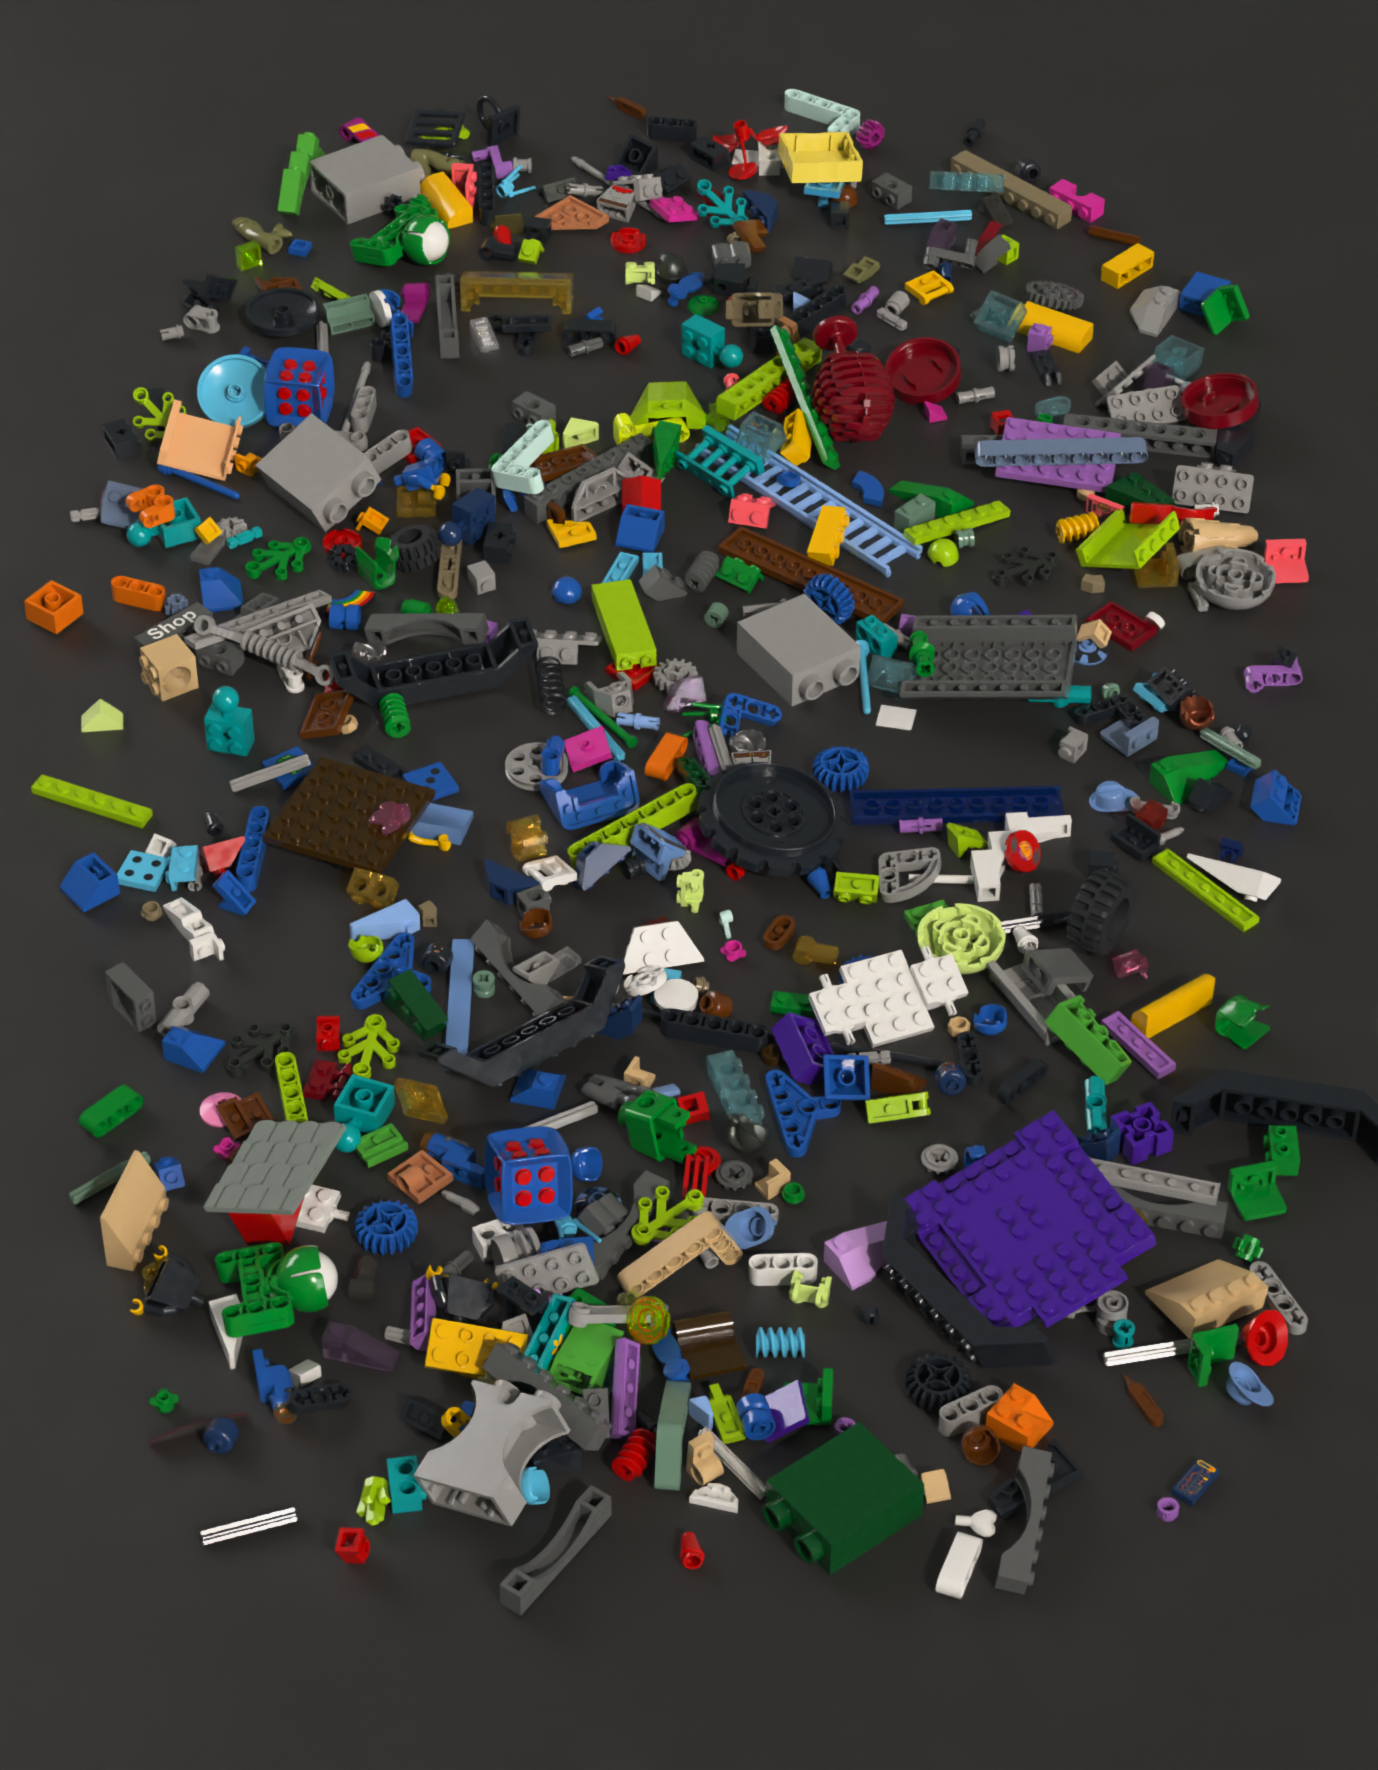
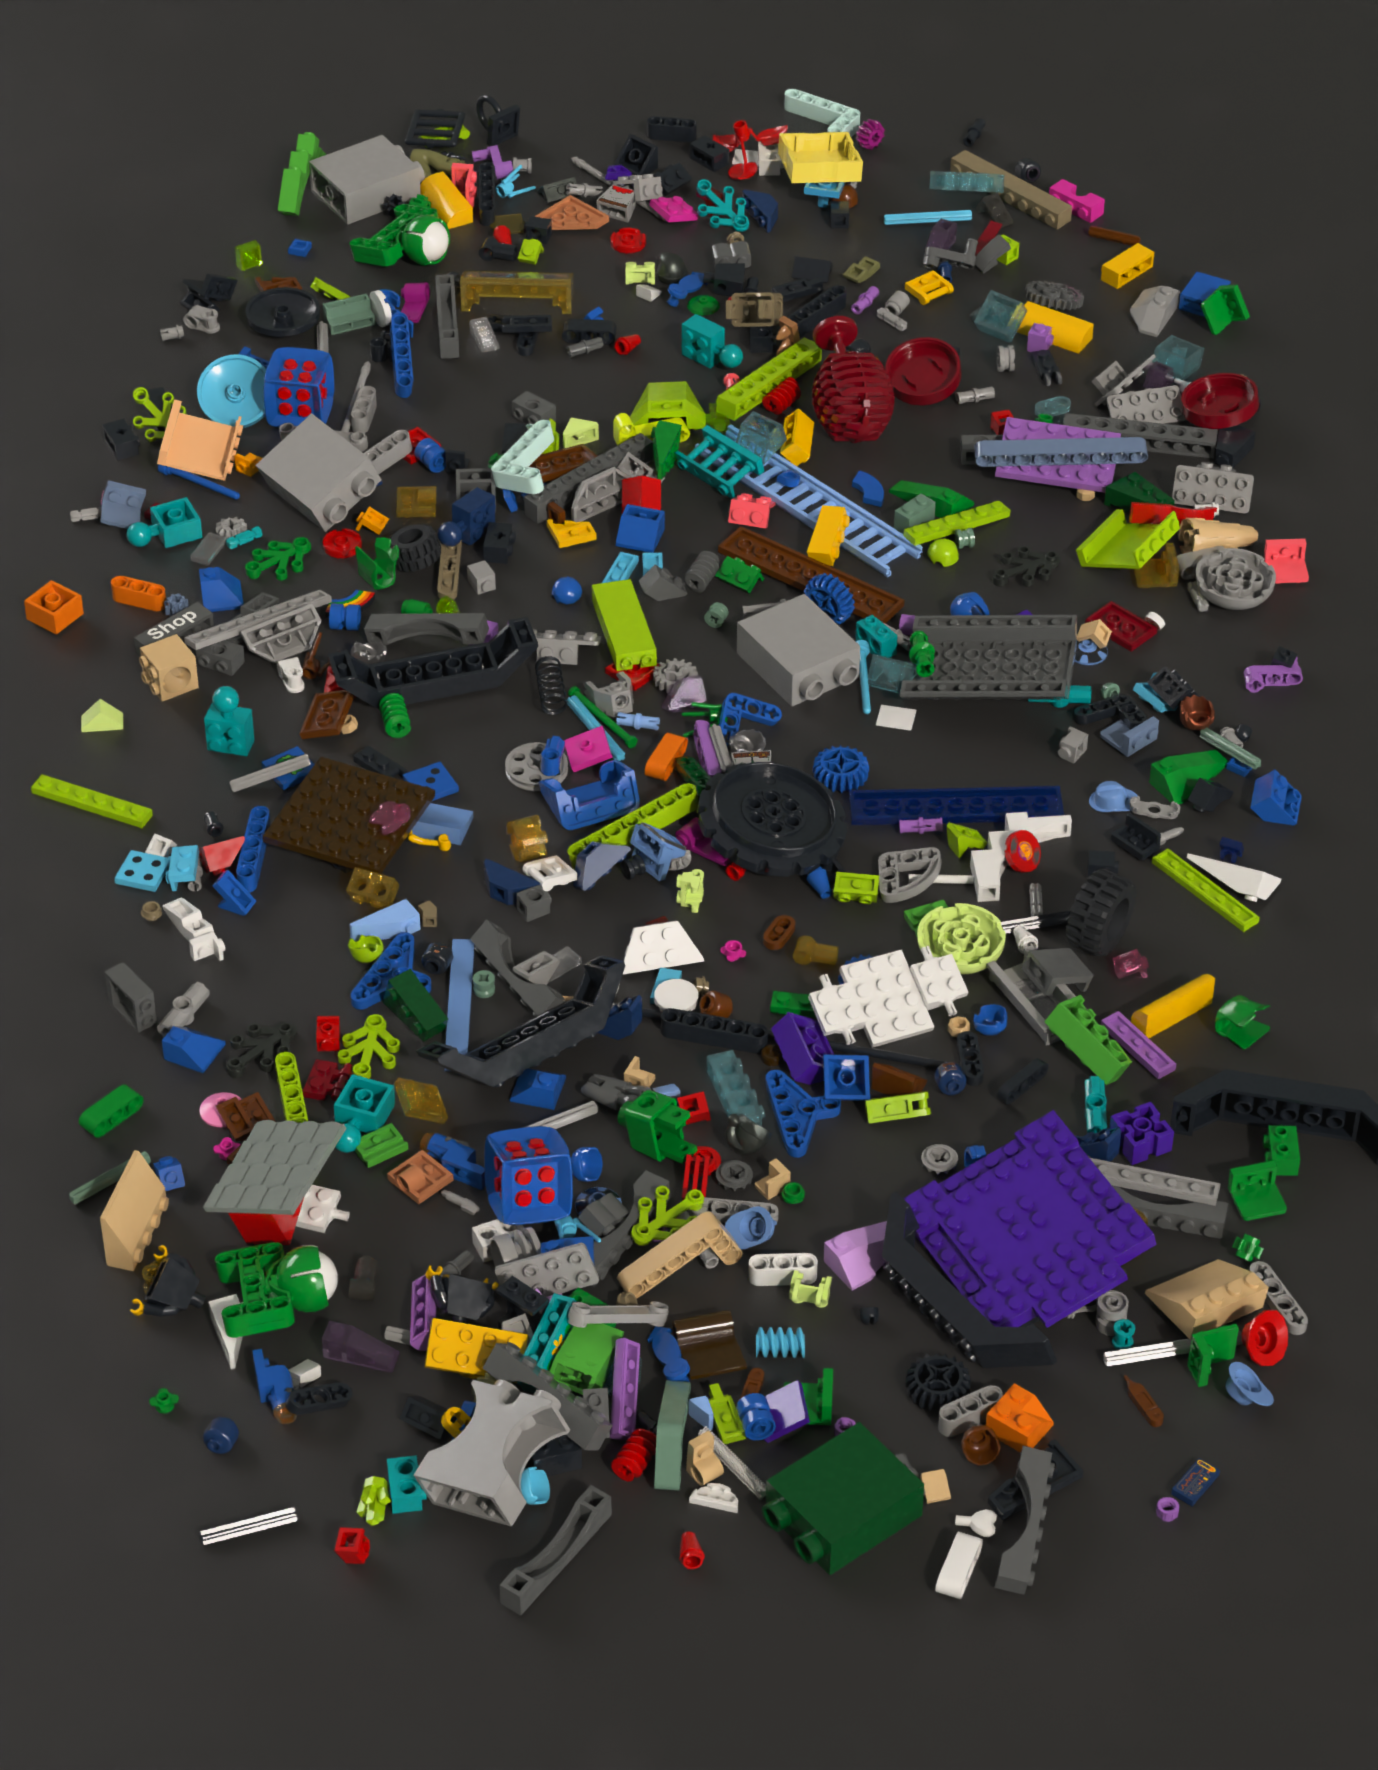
blue slope [59,852,120,913] -> none
orange piece [125,484,175,528] -> none
dark red sticker [149,1413,248,1444] -> none
yellow plate [194,517,222,545] -> none
light grey piece [194,615,336,686] -> none
olive piece [232,217,293,254] -> none
black gear [328,542,358,572] -> none
magenta door [339,117,380,143] -> none
blue gear [354,1199,418,1256] -> none
blue torso [394,457,451,500] -> none
reddish brown hair [520,908,553,939] -> none
reddish brown piece [608,96,647,119] -> none
white tile [623,965,667,996] -> none
clear neon green tile [627,1296,670,1345] -> none
light aqua hand [719,910,733,939] -> none
reddish brown tile [732,219,769,252] -> none
green plate [770,325,840,470] -> none
light blue slope [793,292,811,313] -> none
light grey axle [847,1050,891,1065] -> none
dark grey brick [871,172,912,210] -> none
dark pink slope [923,401,947,423] -> none
yellow piece [1056,512,1099,544] -> none
dark tan piece [1081,573,1105,593] -> none
coral tile [1086,493,1125,520] -> none
clear red brick [1135,799,1168,831] -> none

